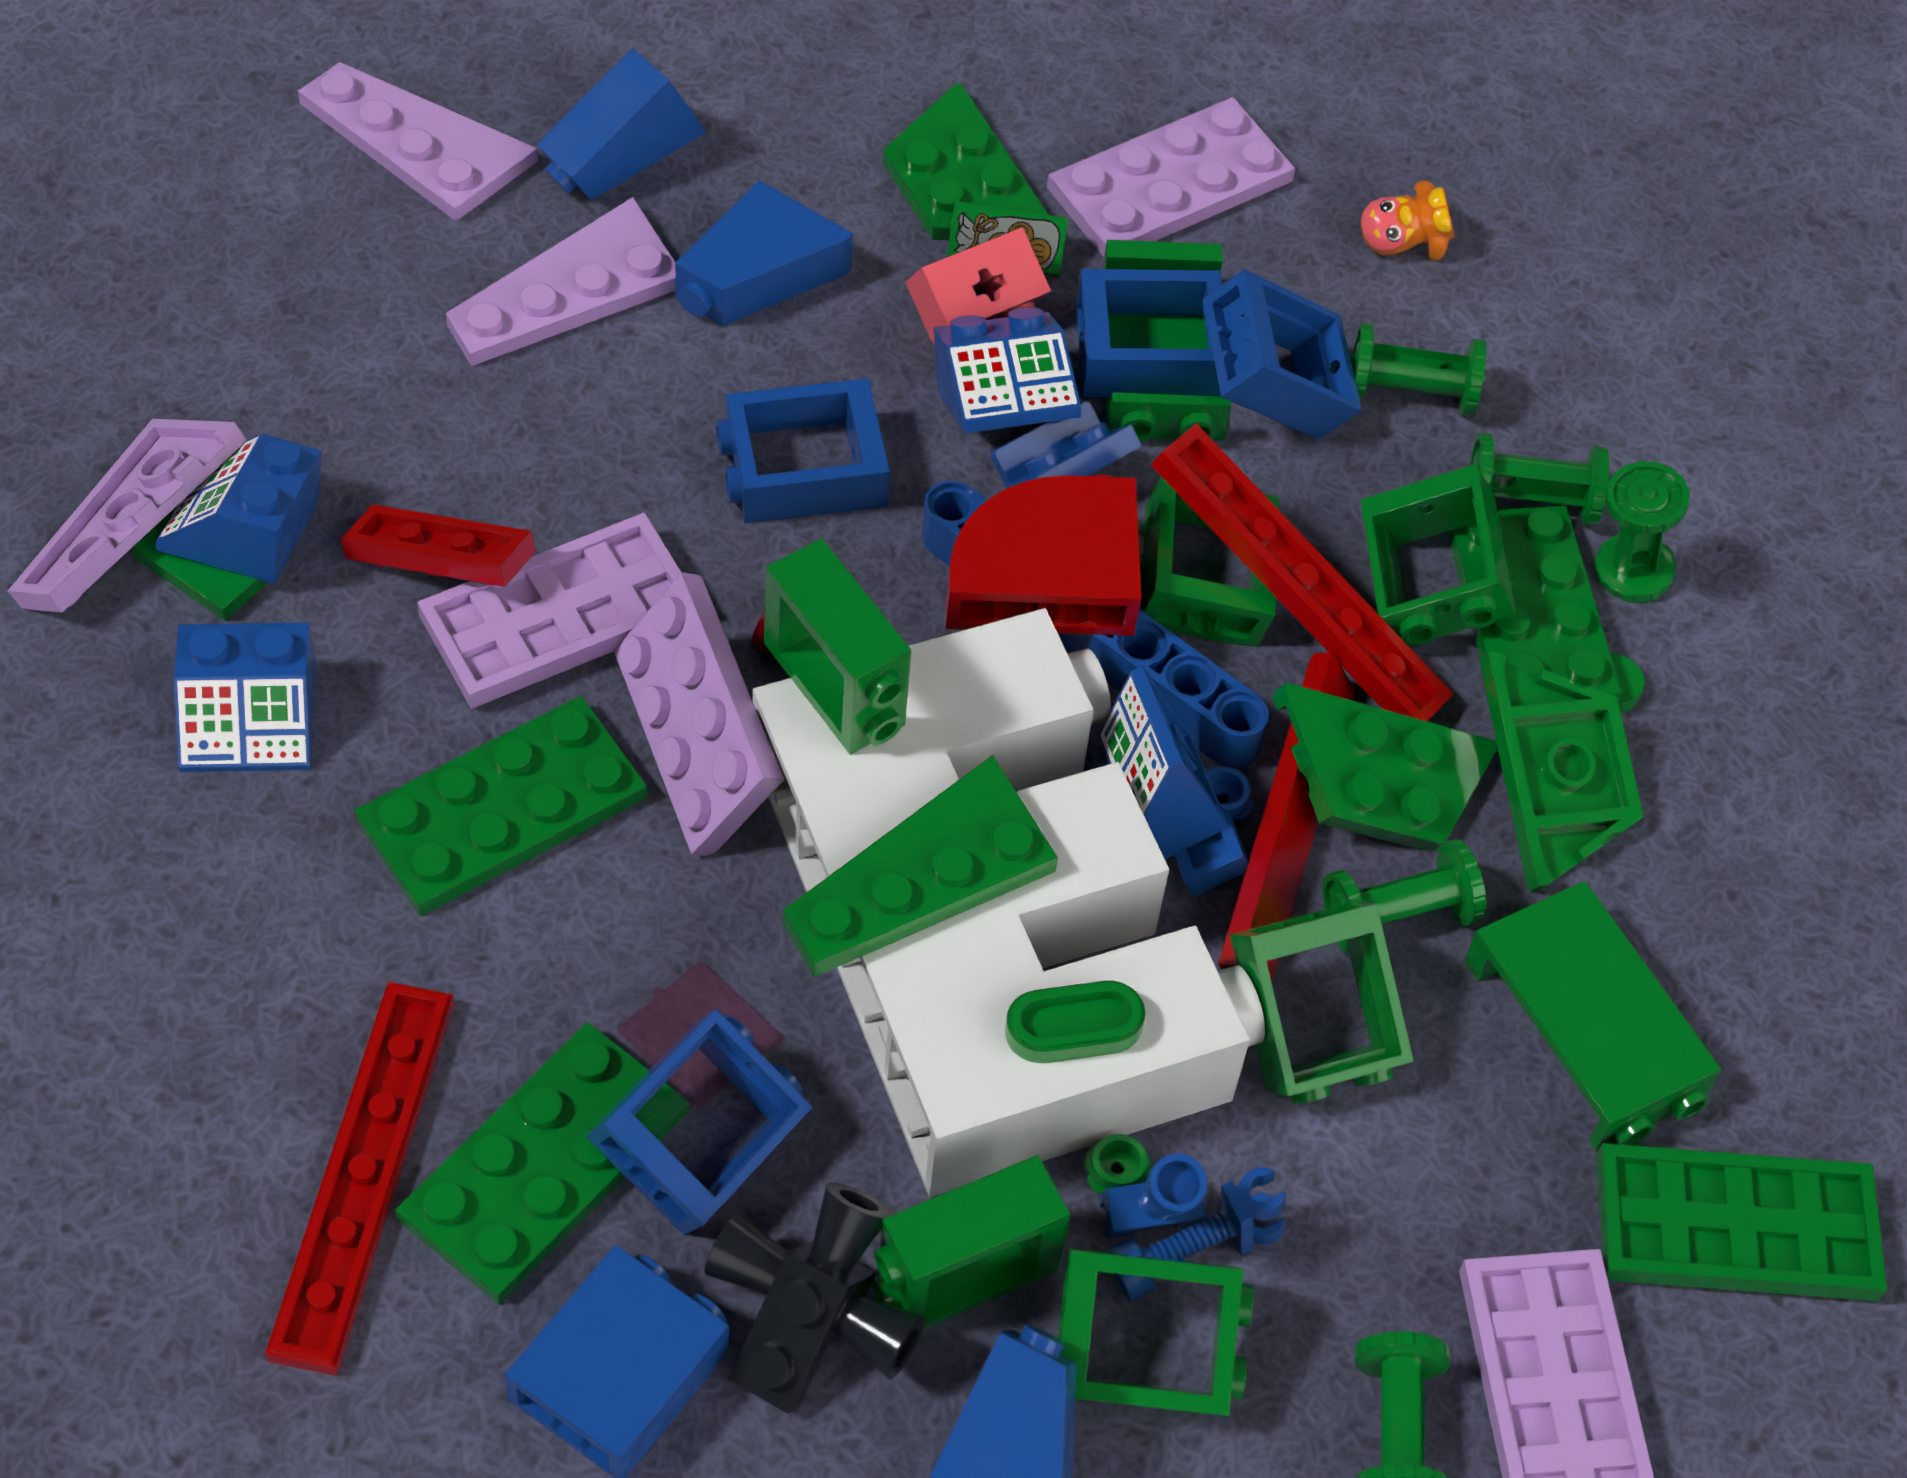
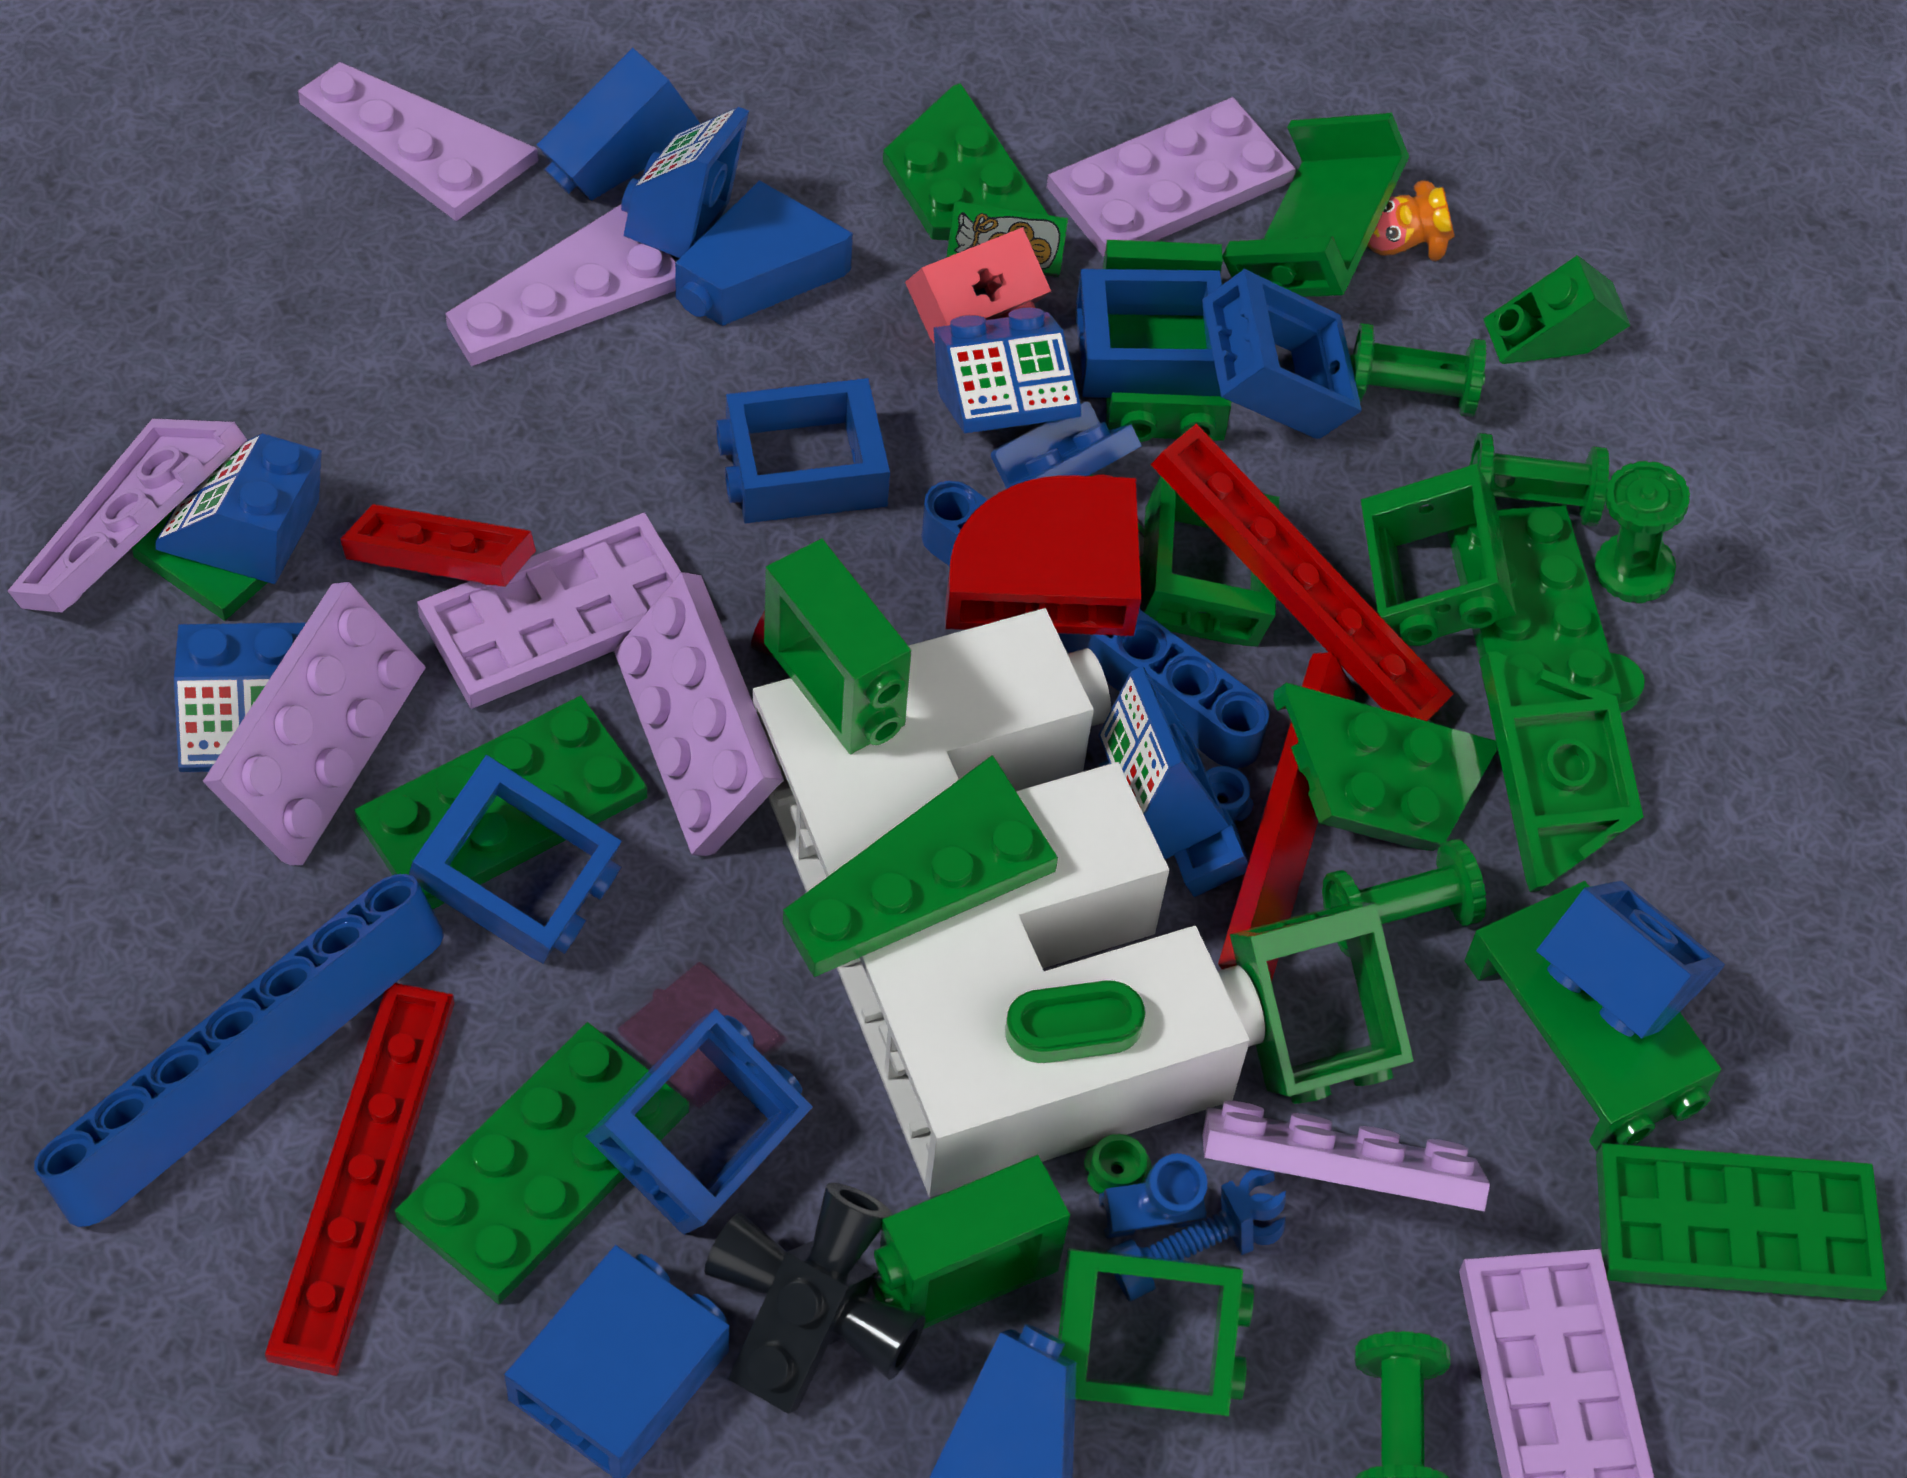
none -> blue beam [34,874,444,1227]
none -> lavender plate [203,582,426,865]
none -> blue window [409,755,622,964]
none -> blue slope [621,107,749,258]
none -> lavender plate [1202,1101,1490,1211]
none -> green panel [1222,113,1409,297]
none -> green slope [1483,255,1631,364]
none -> blue slope [1536,880,1725,1038]

